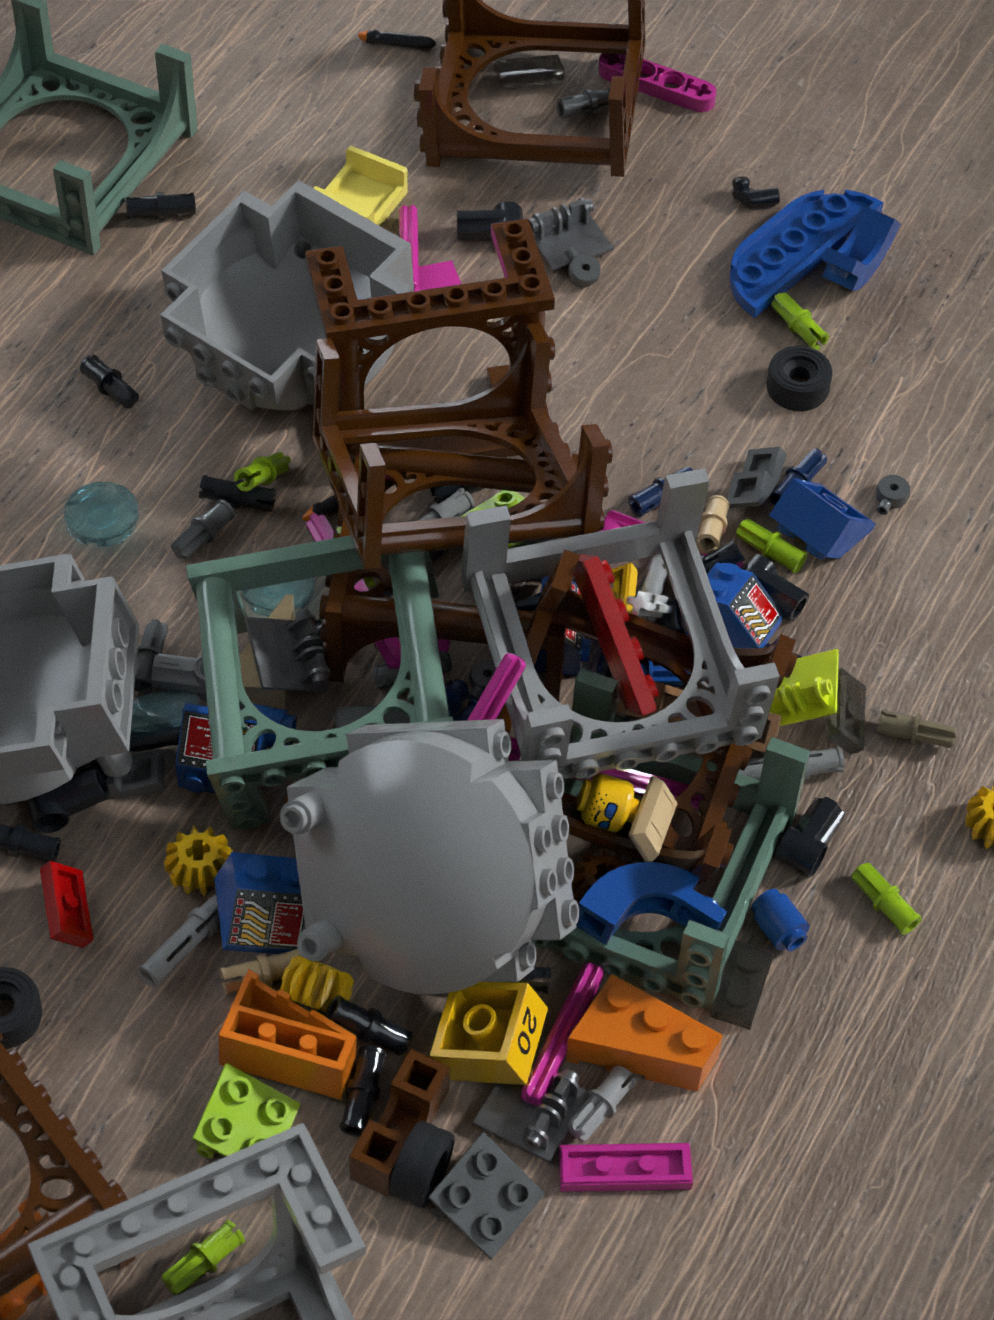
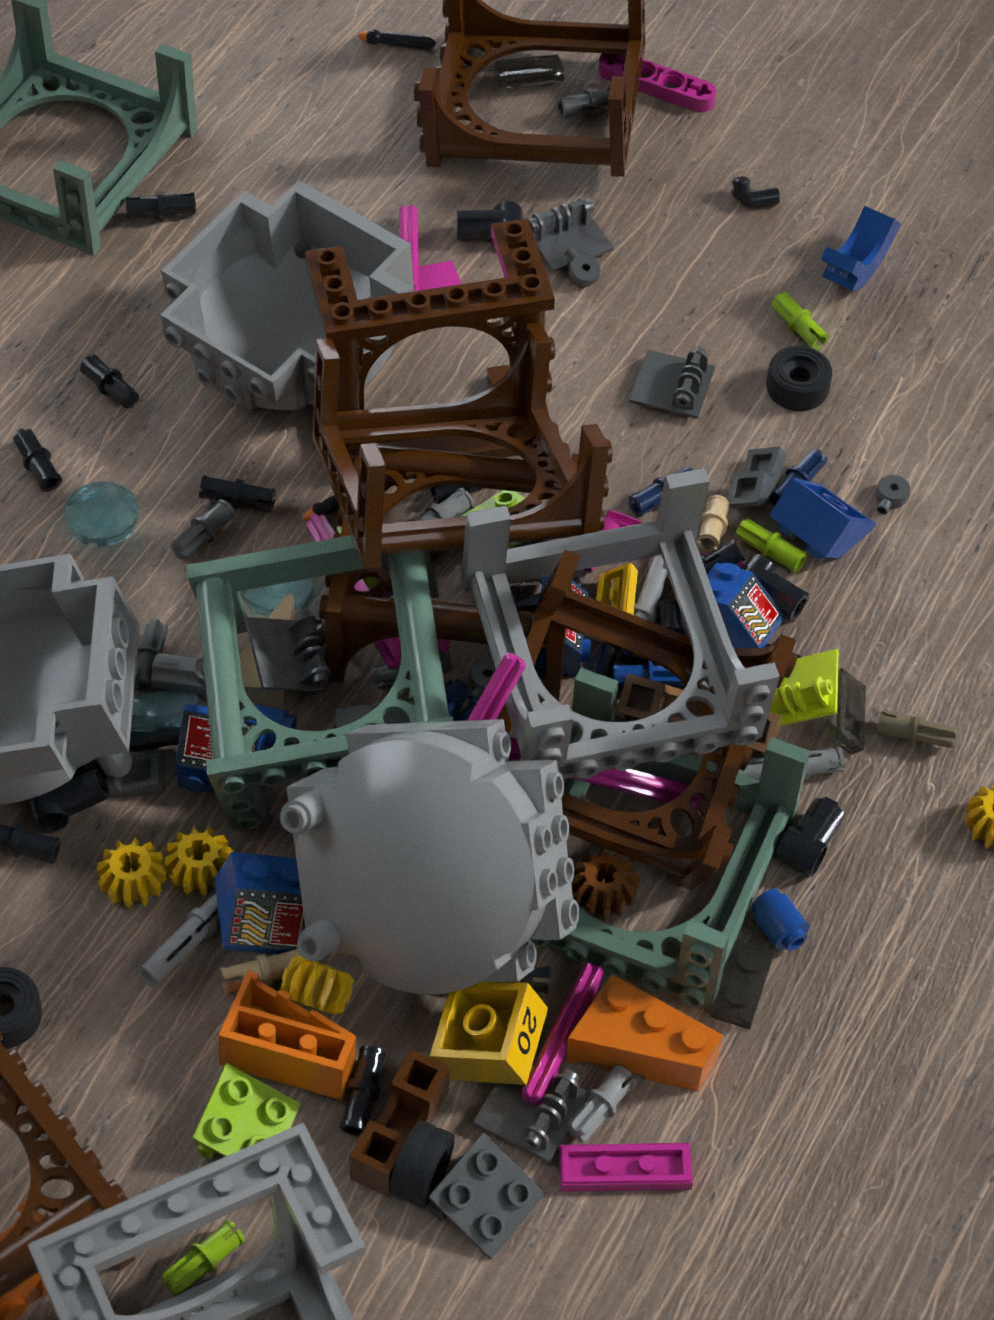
red plate [40,861,93,948] -> none
lime axle [234,451,291,491] -> none
light yellow panel [314,146,408,226] -> none
black pin [326,995,413,1055] -> none
red tile [573,554,659,716] -> none
yellow head [576,773,640,832] -> none
blue arch [576,862,728,945] -> none
white axle [626,591,673,618] -> none
tan tile [628,776,678,862] -> none
blue plate [729,190,884,318] -> none
lime axle [851,862,922,935] -> none
none -> black axle [13,428,62,492]
none -> yellow gear [96,837,167,909]
none -> dark grey hinge [629,347,716,419]

